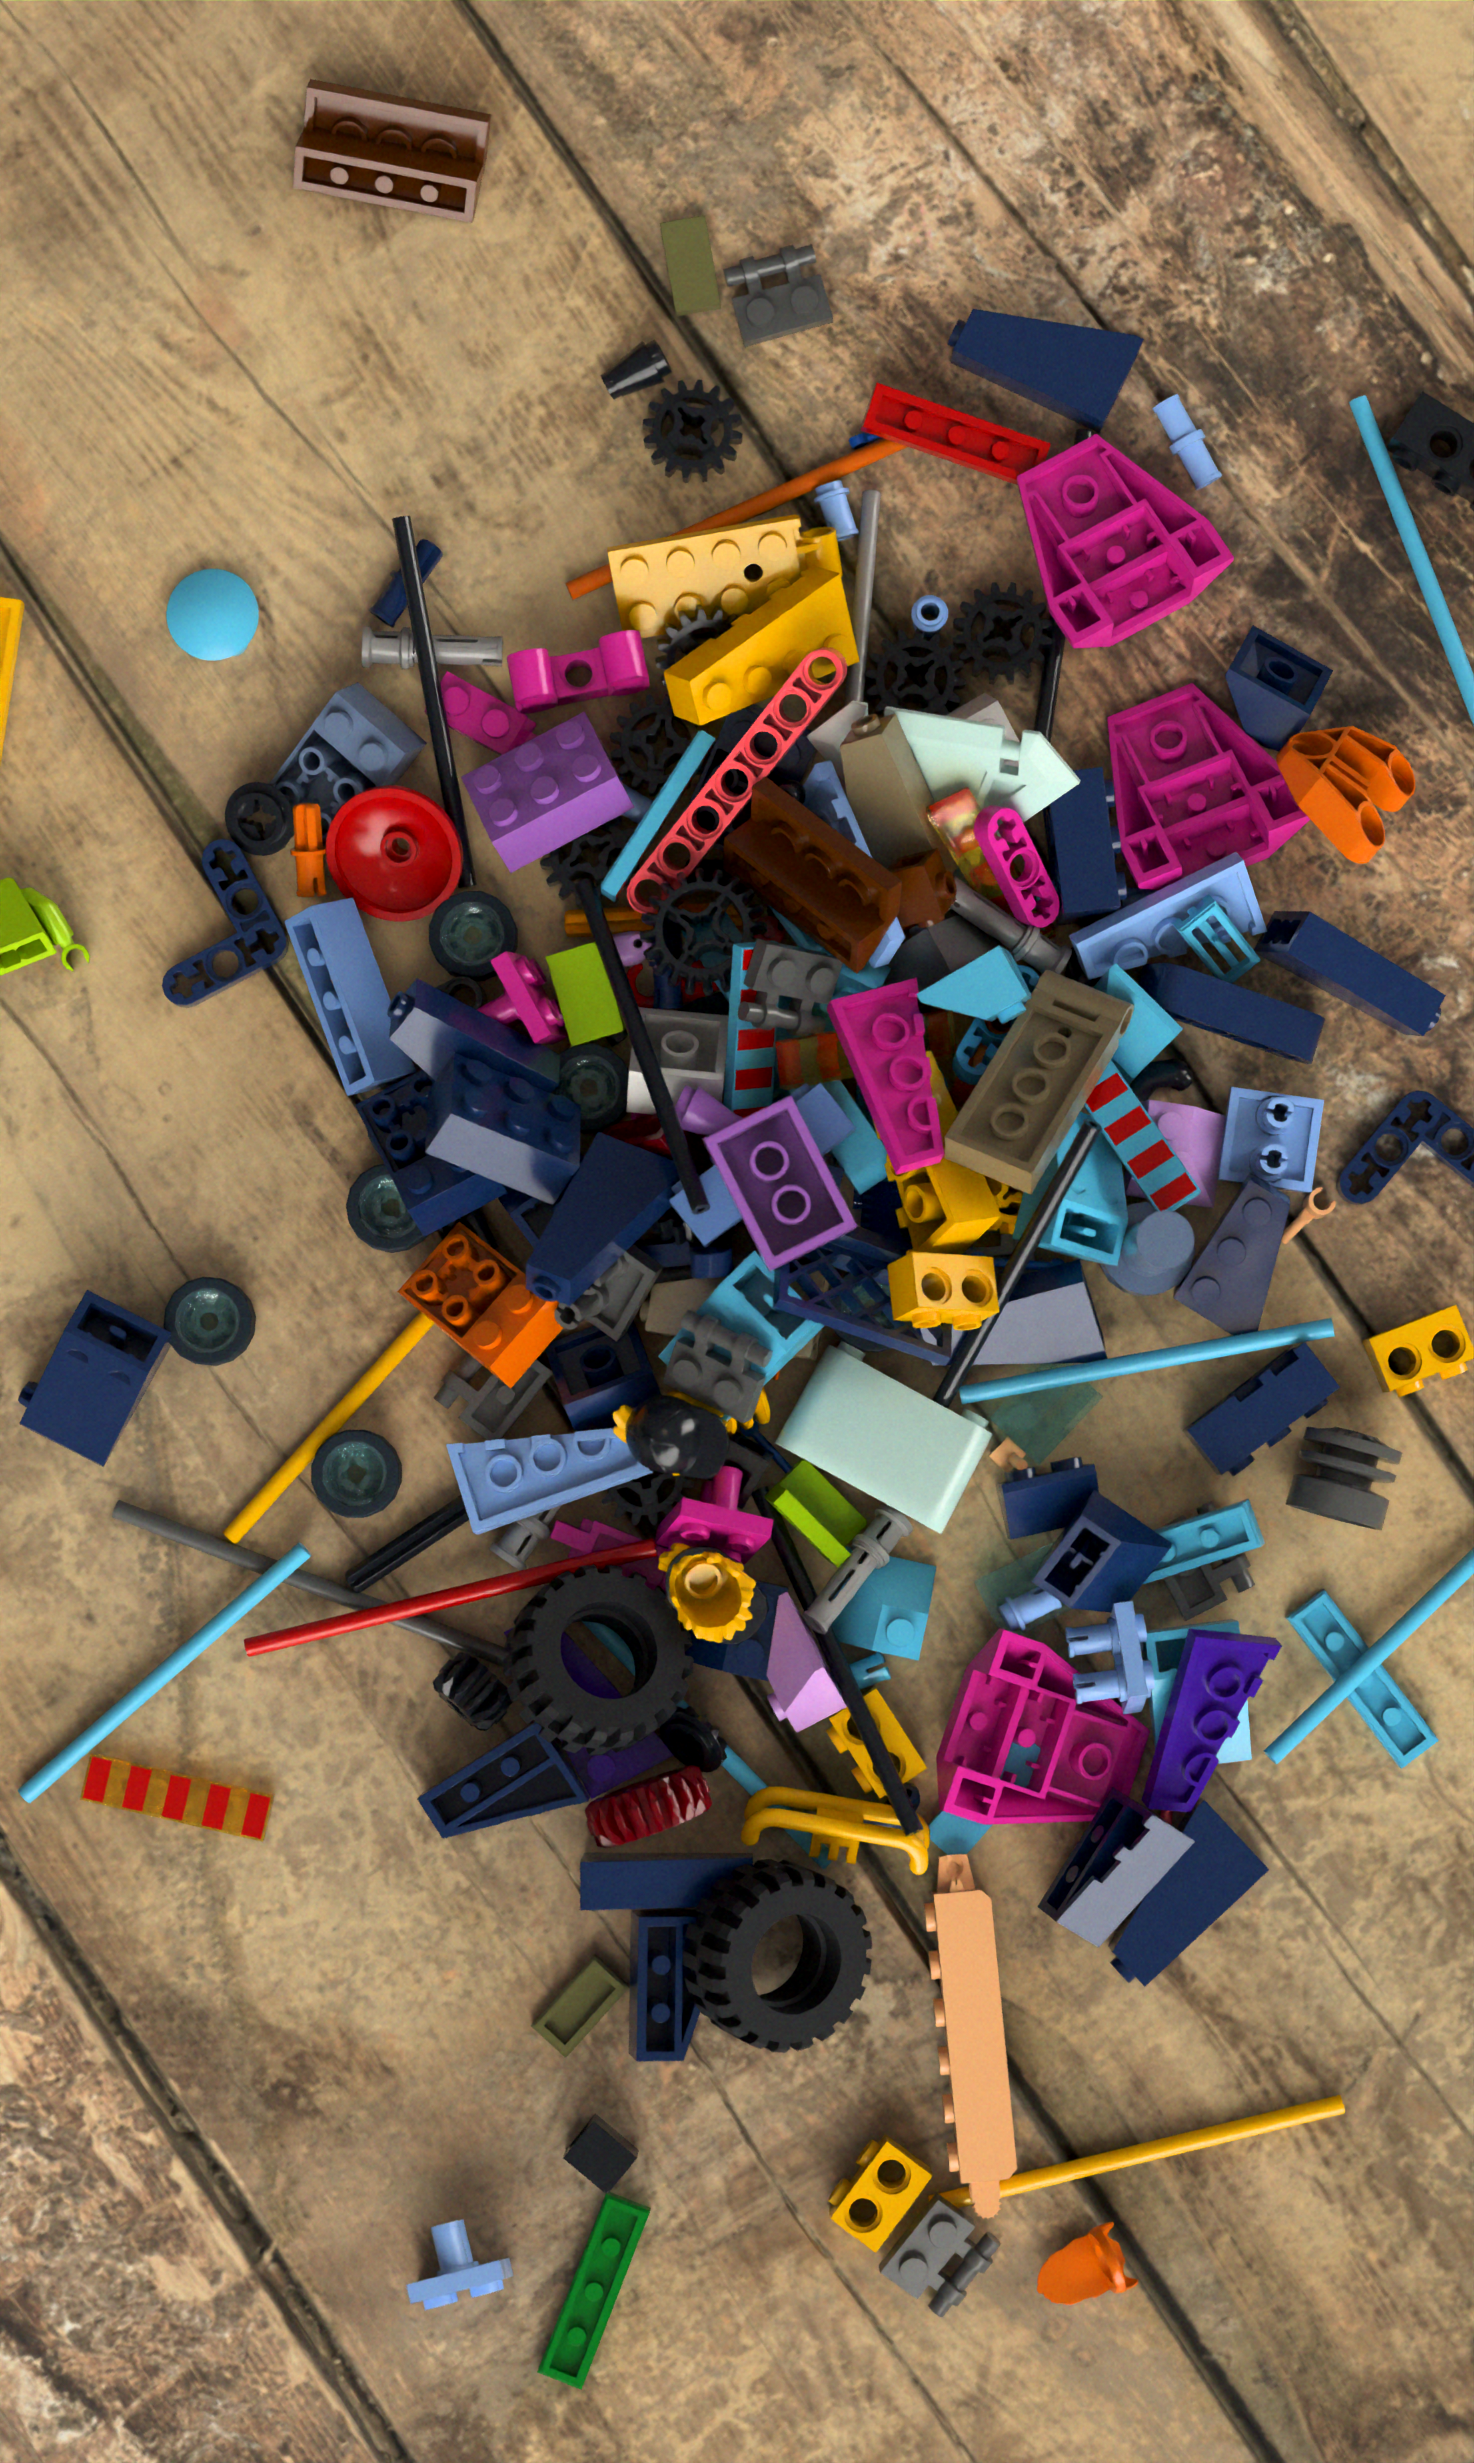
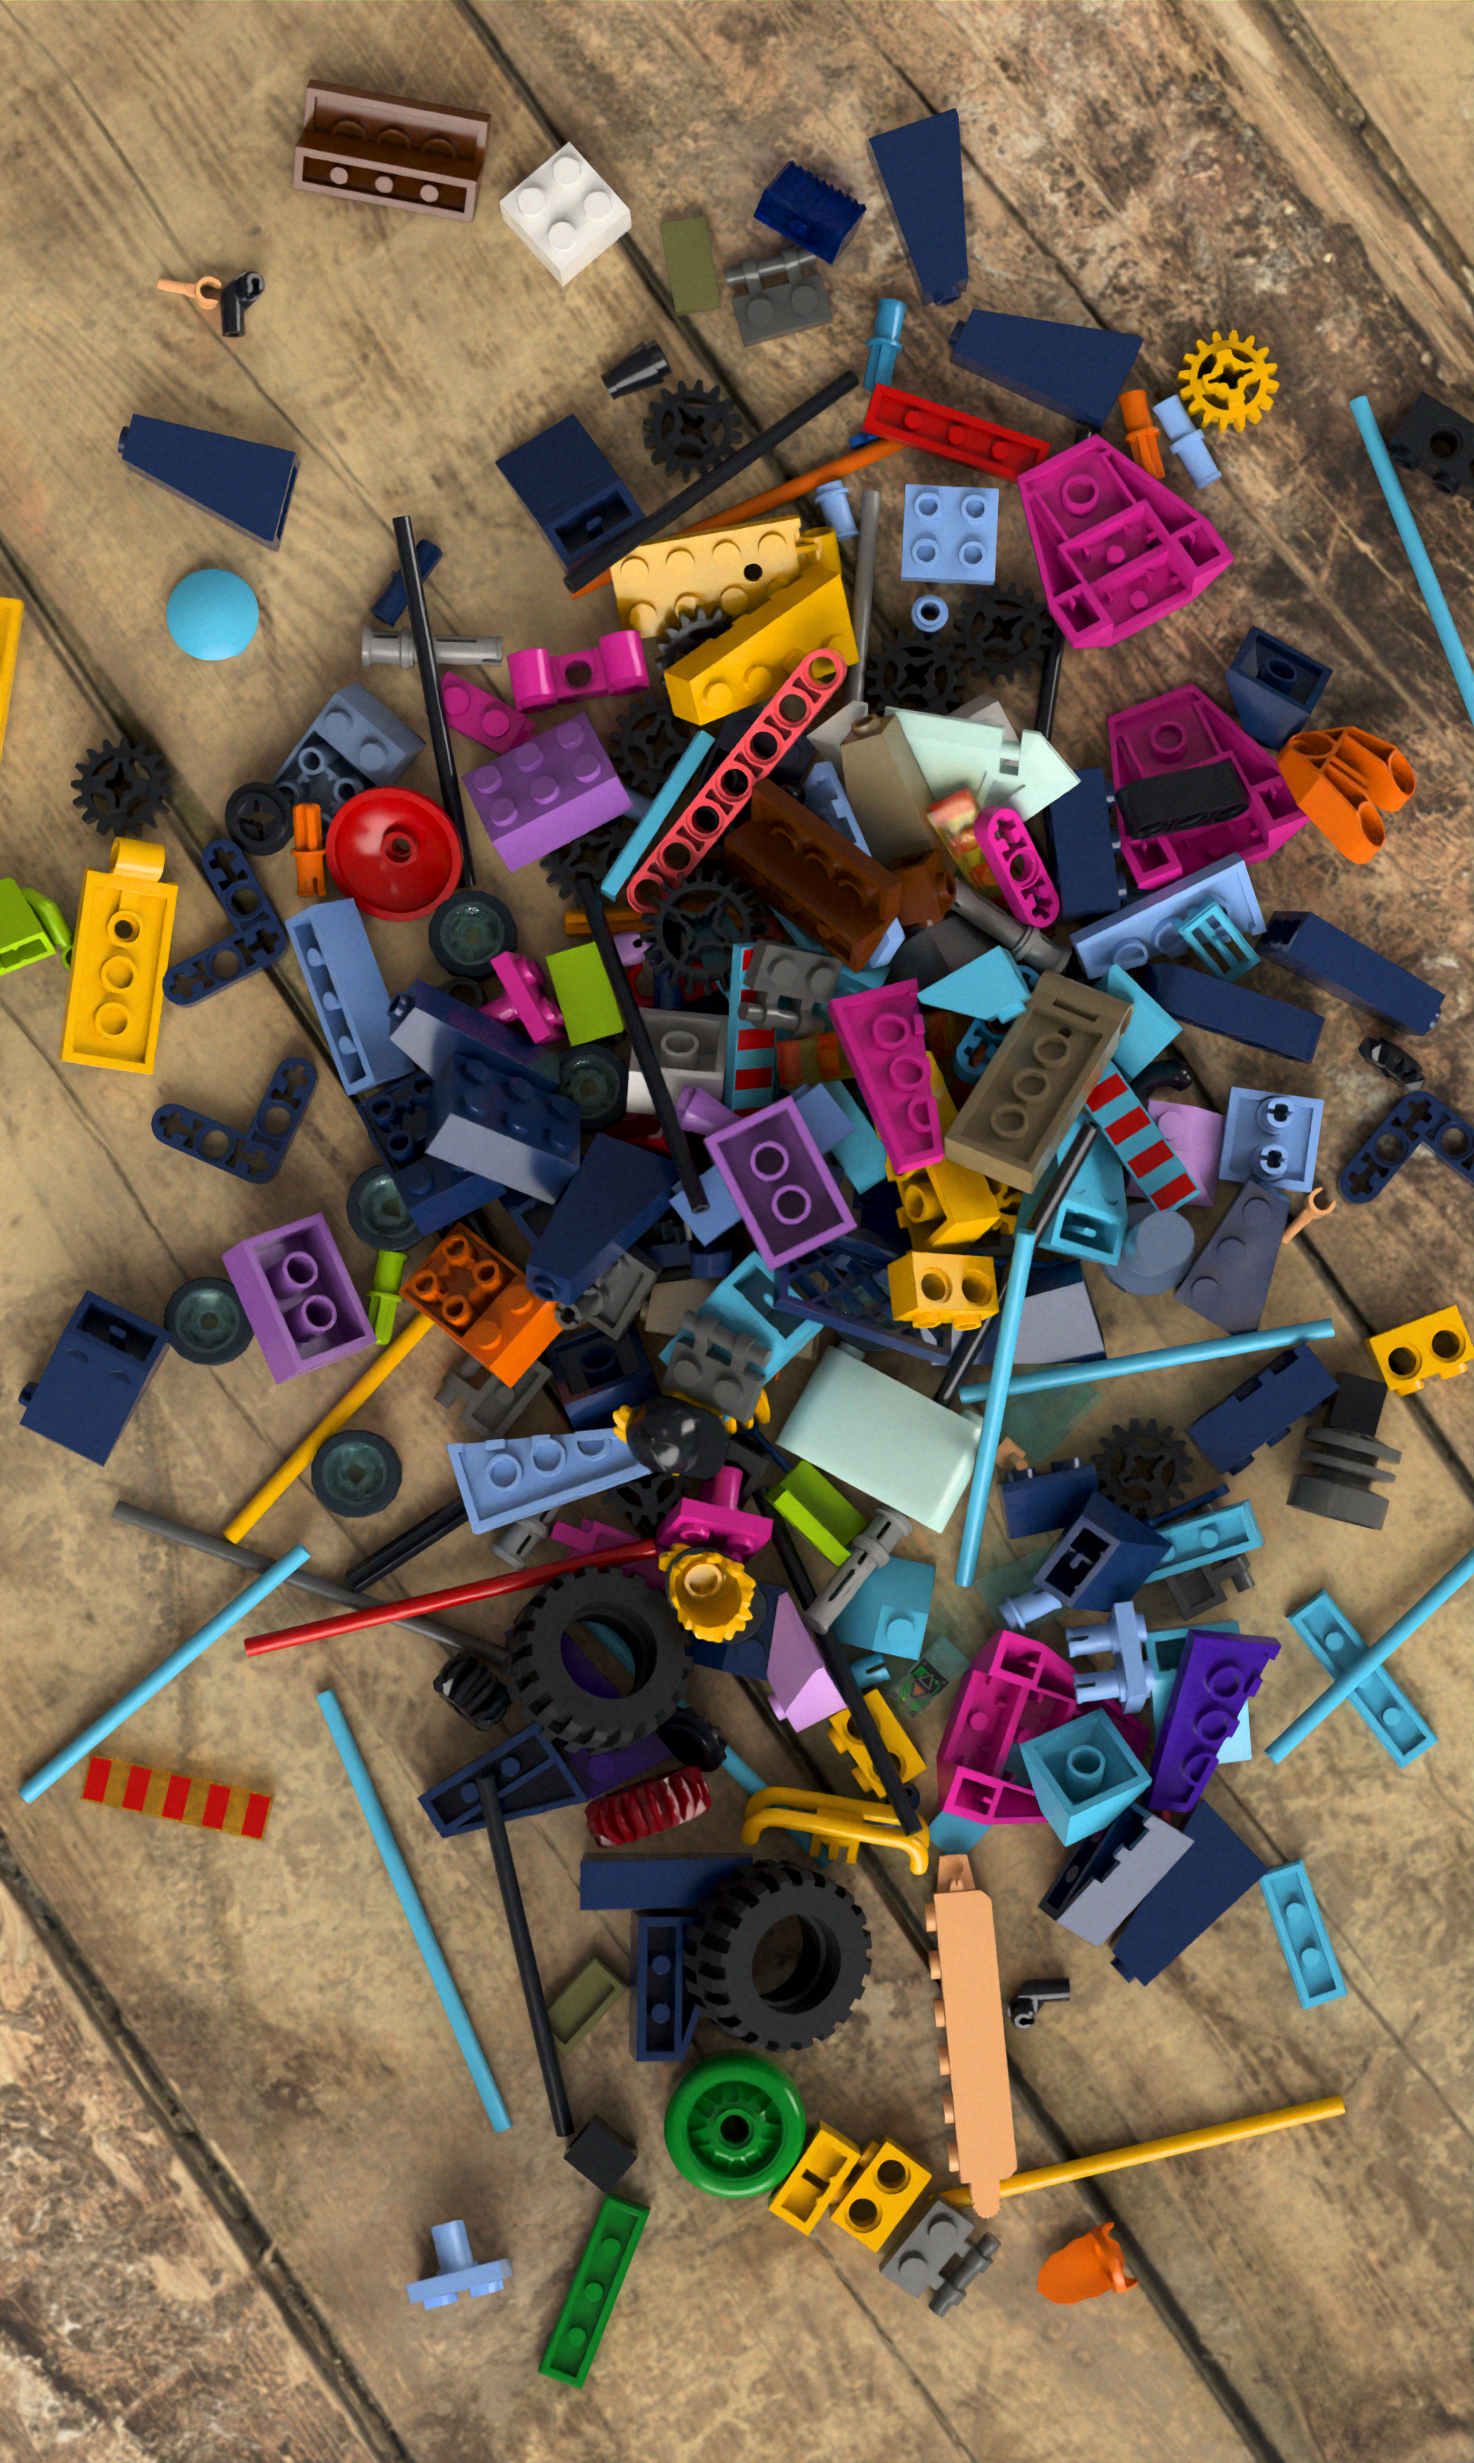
none -> yellow hinge [57,836,178,1075]
none -> black gear [71,737,174,838]
none -> dark blue slope [118,414,300,552]
none -> dark blue beam [151,1057,319,1185]
none -> light nougat hand [157,276,222,310]
none -> black arm [220,271,265,338]
none -> medium lavender brick [221,1212,377,1385]
none -> medium azure piece [316,1689,513,2133]
none -> lime axle [366,1250,407,1345]
none -> black piece [475,1773,575,2137]
none -> dark blue slope [495,414,646,575]
none -> white brick [499,142,632,286]
none -> black piece [563,370,859,594]
none -> green wheel [663,2049,806,2199]
none -> clear blue brick [753,160,867,265]
none -> yellow brick [767,2119,861,2236]
none -> dark azure axle [863,298,907,392]
none -> dark blue slope [867,108,968,307]
none -> leg [883,1632,972,1723]
none -> light blue plate [900,484,999,585]
none -> medium azure piece [954,1228,1036,1587]
none -> black arm [1007,1977,1070,2029]
none -> medium azure slope [1020,1707,1152,1847]
none -> black gear [1091,1418,1193,1519]
none -> black beam [1114,761,1250,840]
none -> orange axle [1118,389,1165,481]
none -> blue hinge [1140,1484,1230,1530]
none -> yellow gear [1177,330,1279,434]
none -> medium azure tile [1258,1858,1348,2010]
none -> black panel [1322,1372,1388,1437]
none -> black gear [1358,1037,1426,1091]

